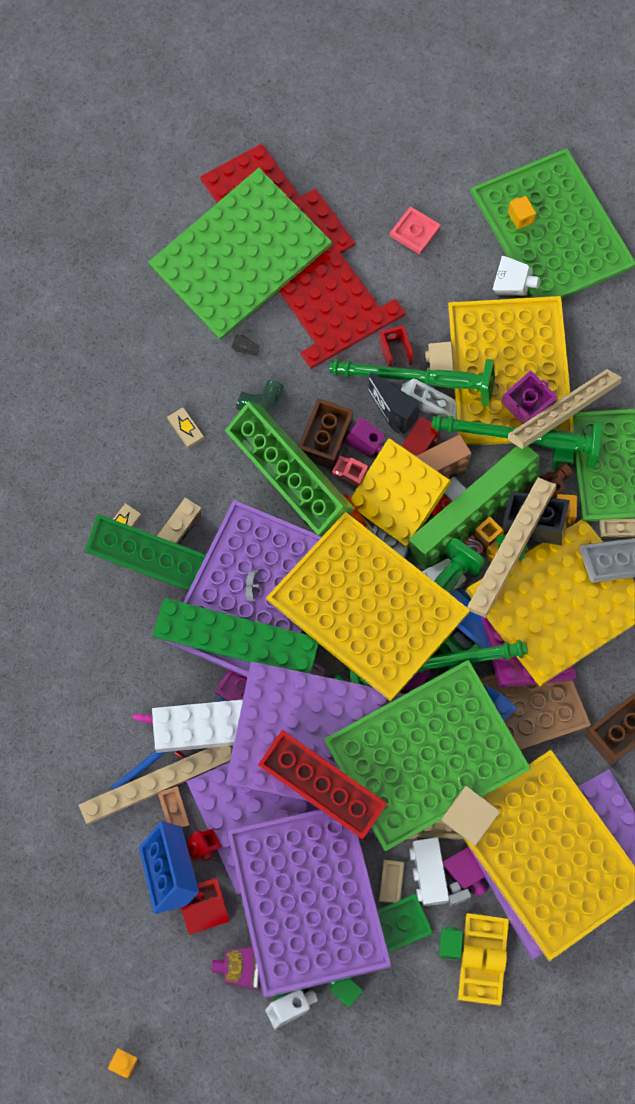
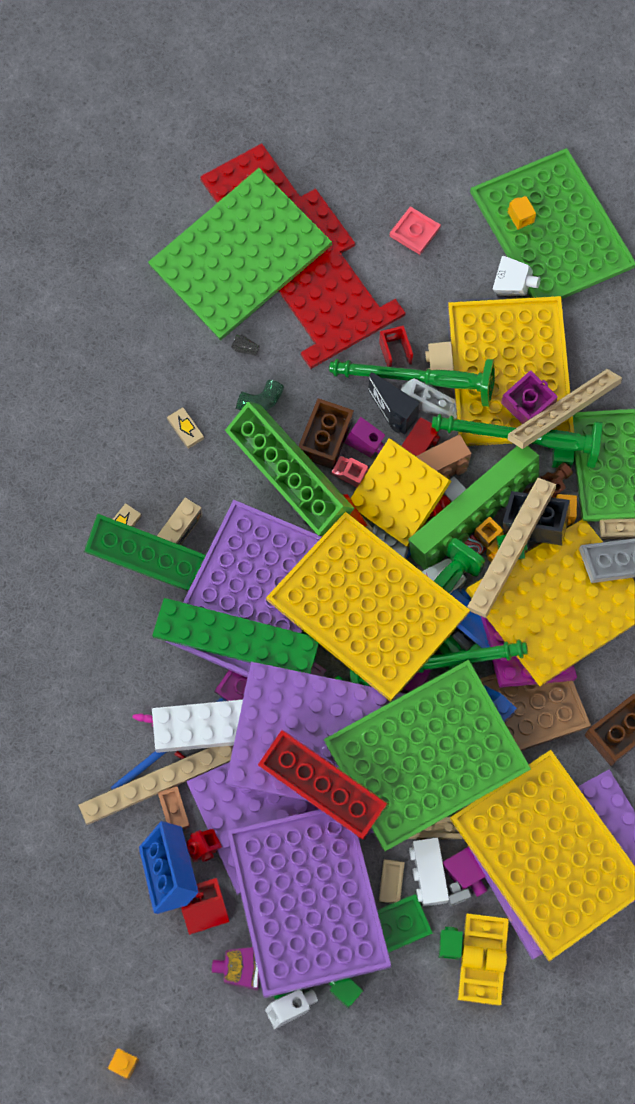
light grey piece [246,571,259,601] -> none
tan tile [441,786,500,846] -> none

